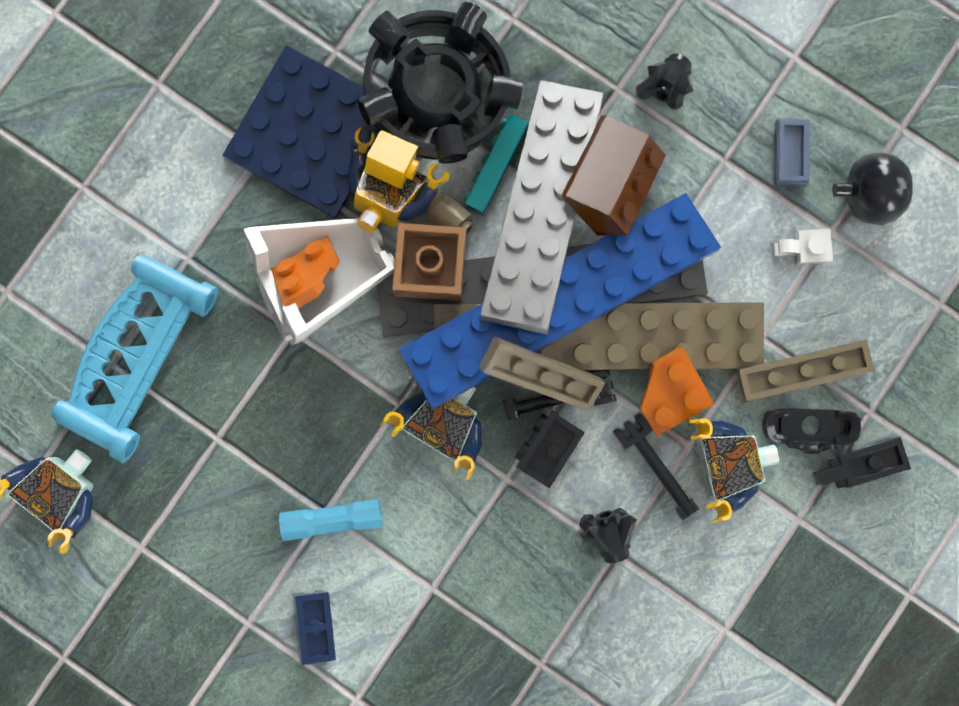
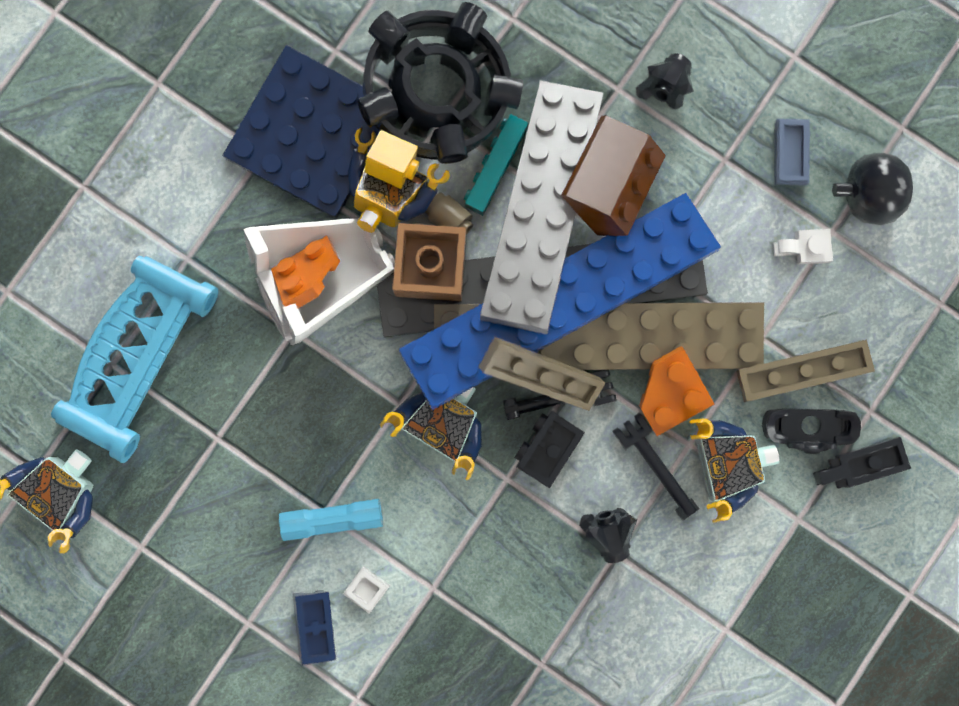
none -> white tile [343,566,390,614]

